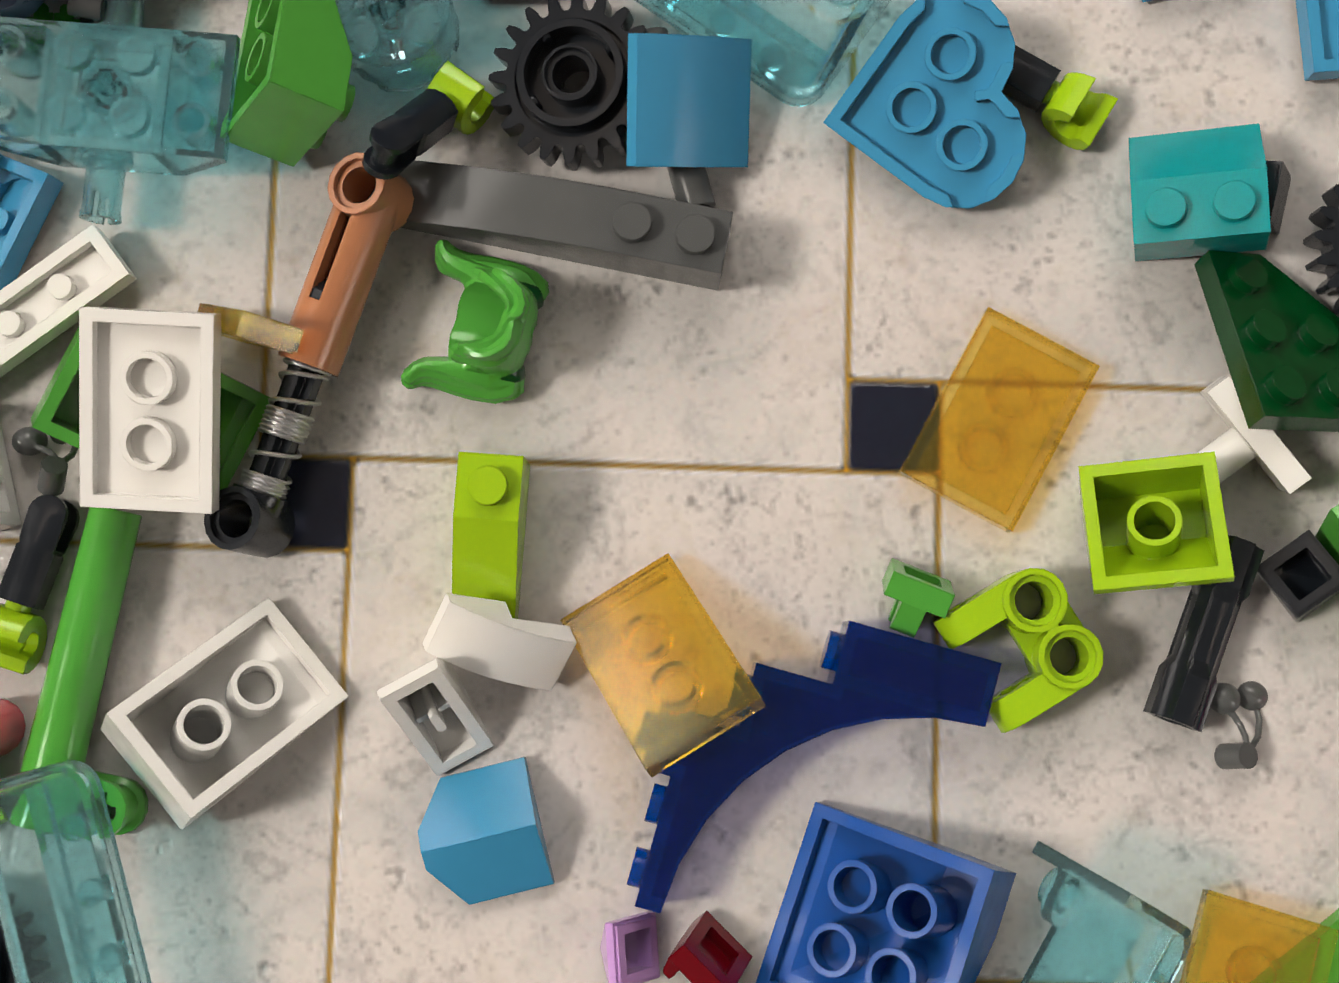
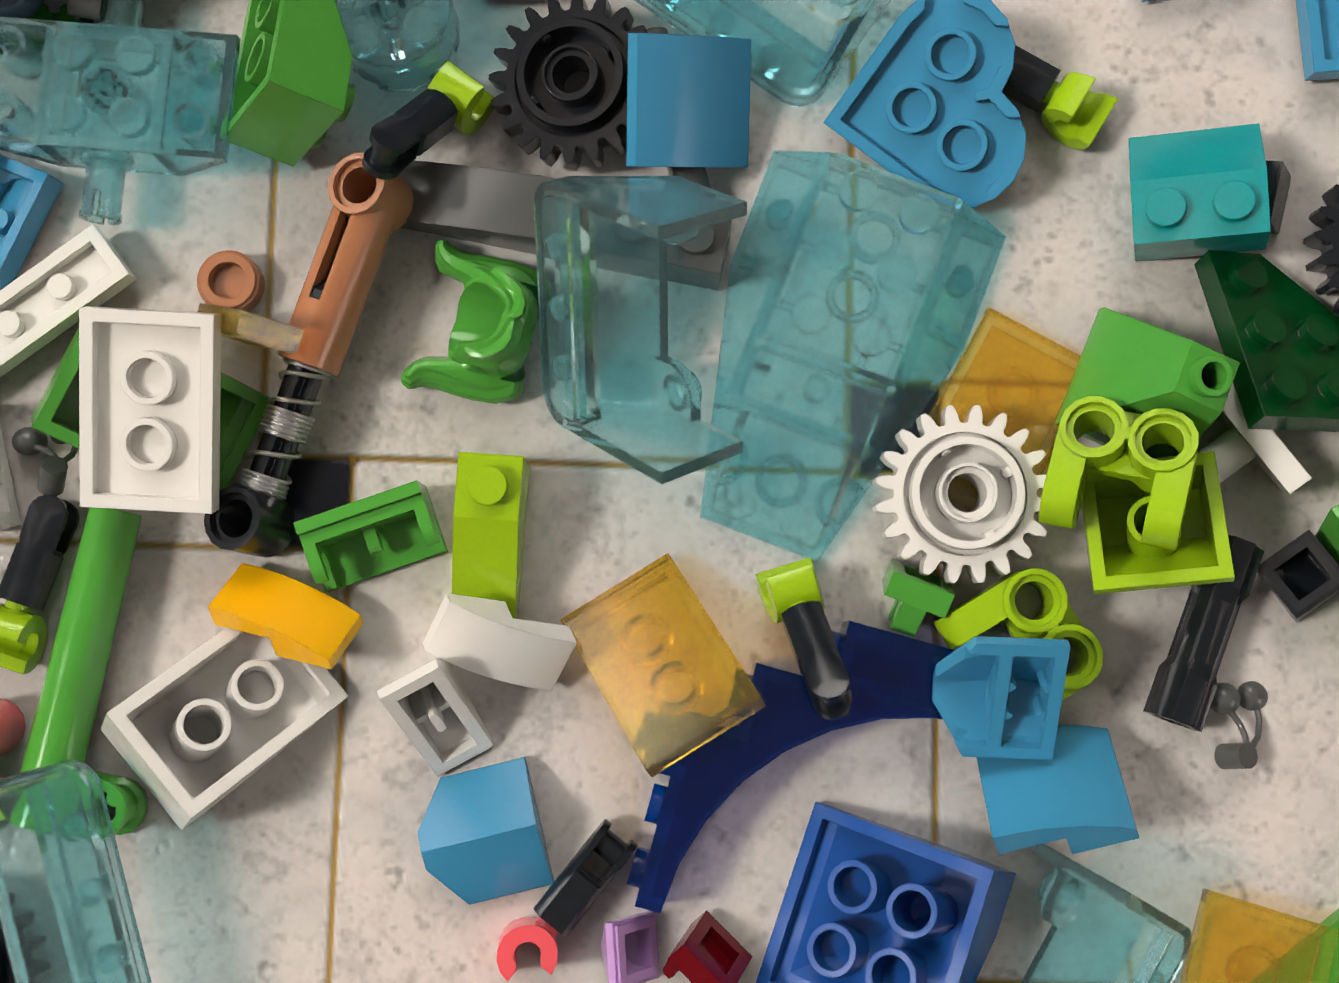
none -> nougat tile [197,250,265,316]
none -> yellow slope [208,563,363,670]
none -> bright green hinge [293,480,448,592]
none -> black piece [496,819,638,982]
none -> clear light blue windscreen [534,176,747,485]
none -> clear light blue wedge [700,150,1006,562]
none -> black piece [755,557,853,720]
none -> white gear [872,405,1048,584]
none -> dark azure slope [932,636,1070,760]
none -> dark azure slope [976,725,1139,855]
none -> lime piece [1039,396,1199,551]
none -> bright green slope [1055,307,1240,458]

